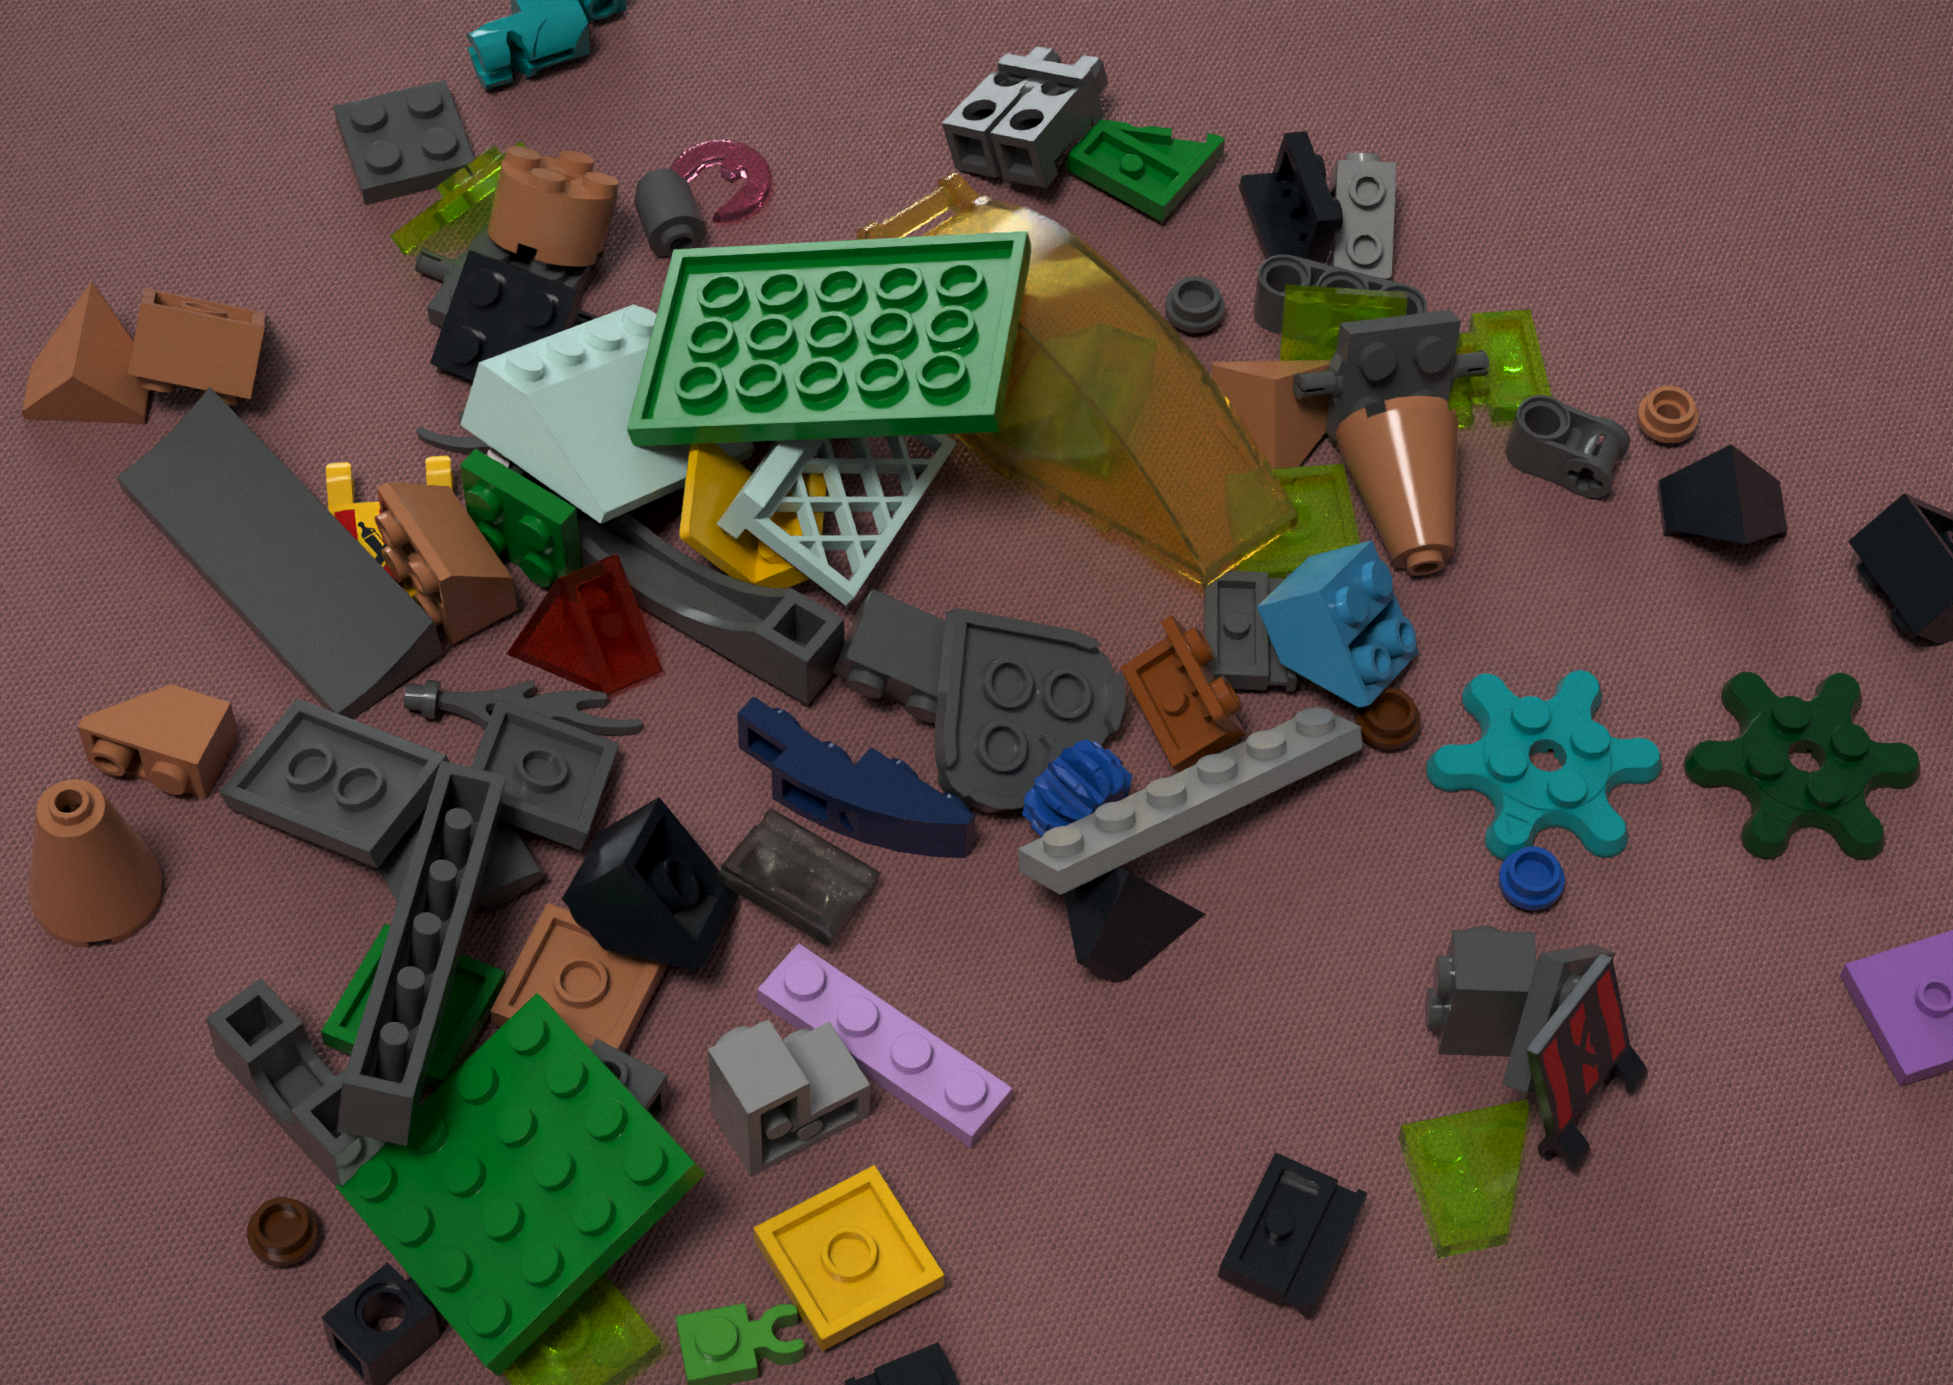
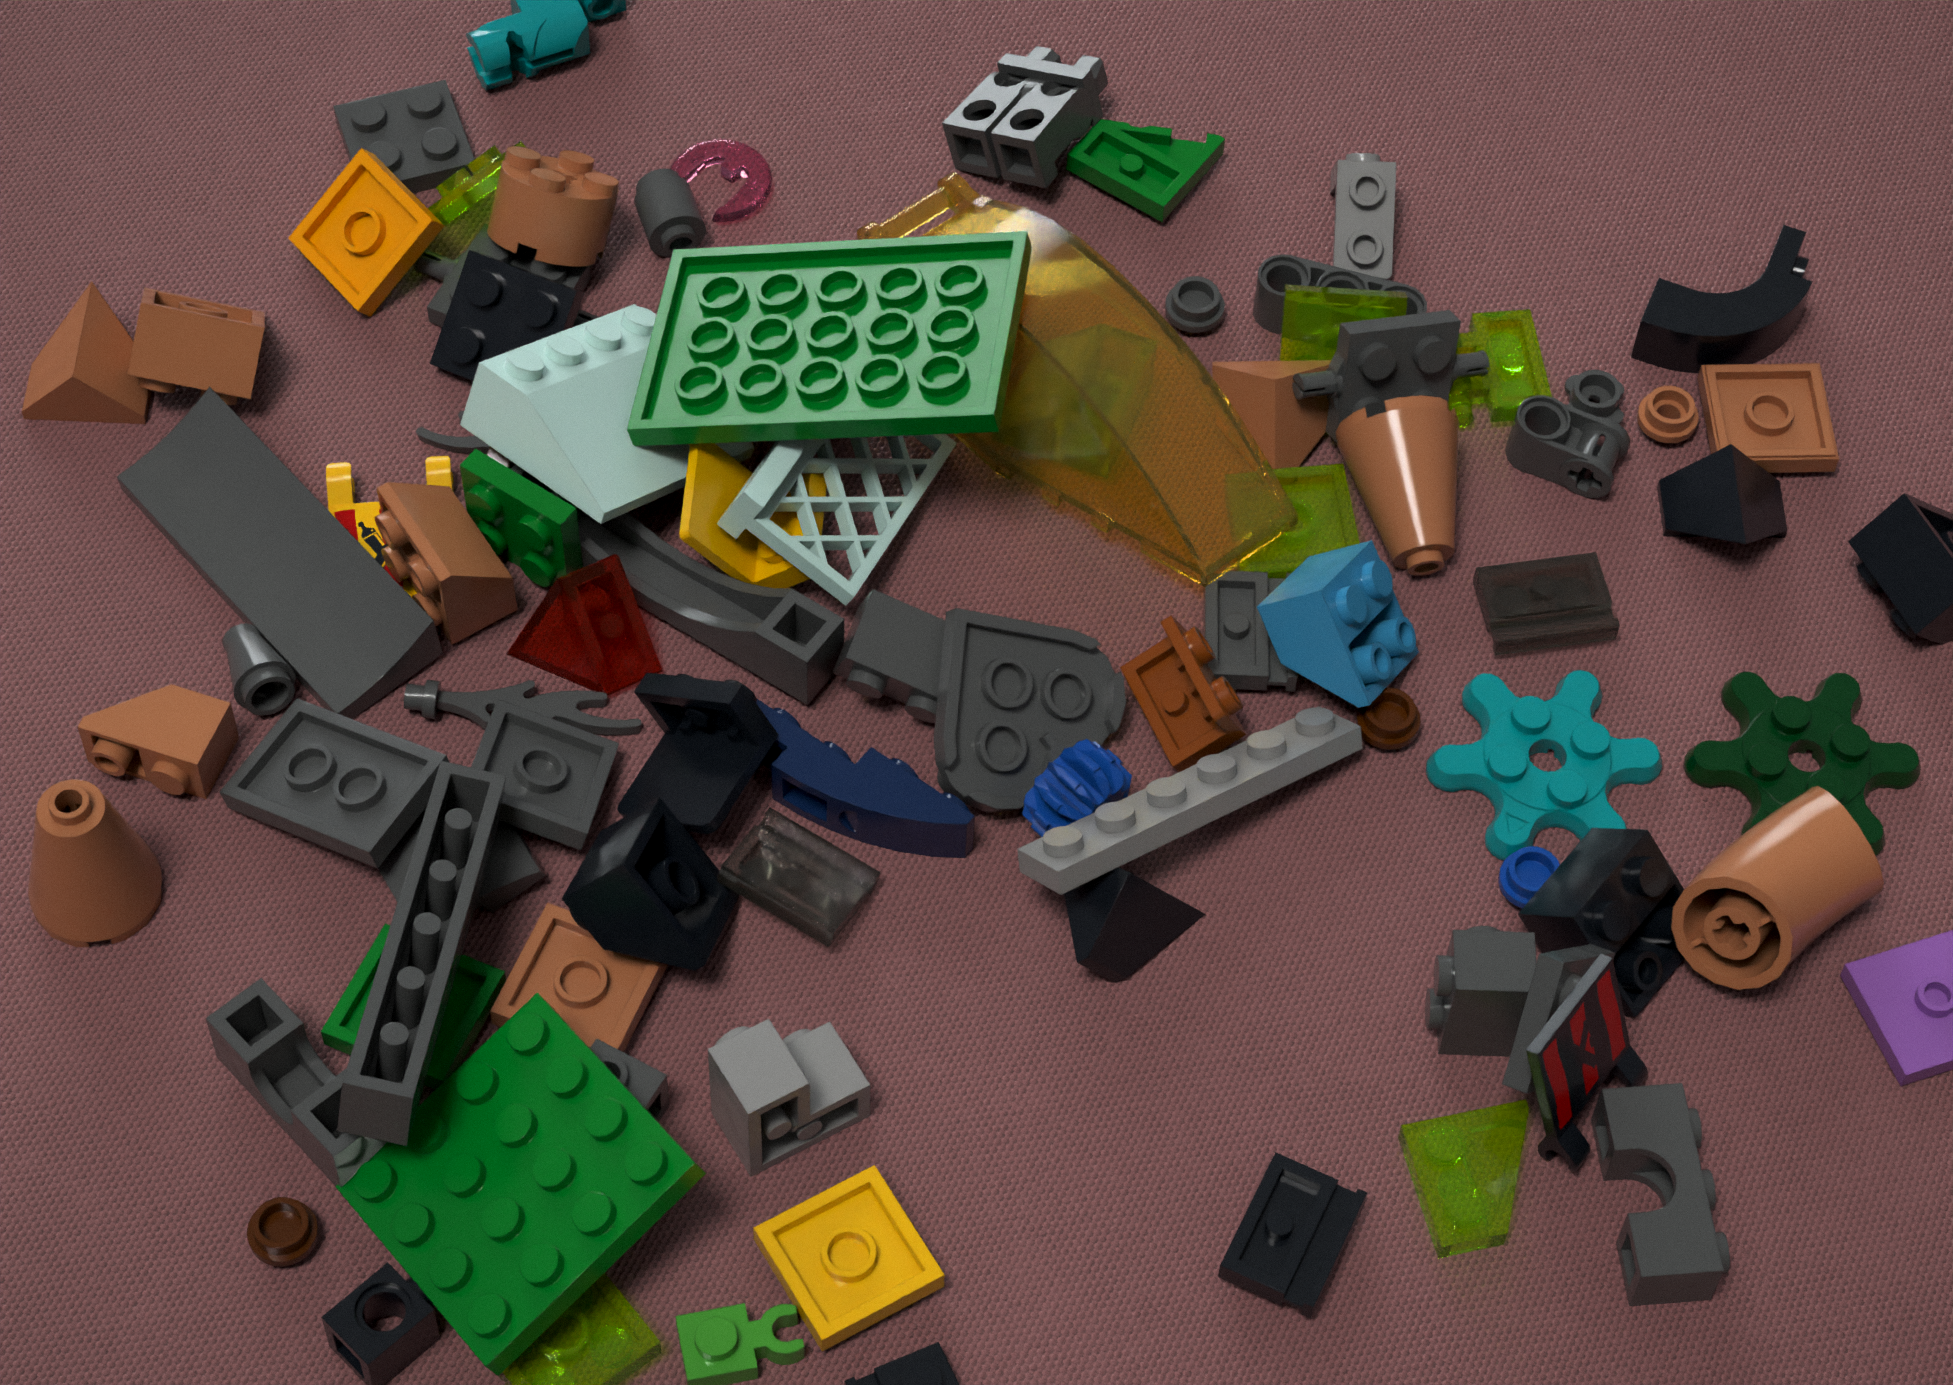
lavender plate [757,943,1013,1148] -> none
black bracket [1239,131,1343,264] -> none
none -> dark grey cone [222,623,295,716]
none -> light orange plate [288,148,444,317]
none -> black bracket [617,672,779,834]
none -> clear smoke plate [1472,552,1620,656]
none -> black slope [1518,828,1684,1017]
none -> dark grey plate [1564,370,1624,425]
none -> dark grey arch [1591,1083,1730,1306]
none -> black arch [1631,225,1813,373]
none -> nougat brick [1671,786,1884,990]
none -> nougat plate [1697,363,1839,473]

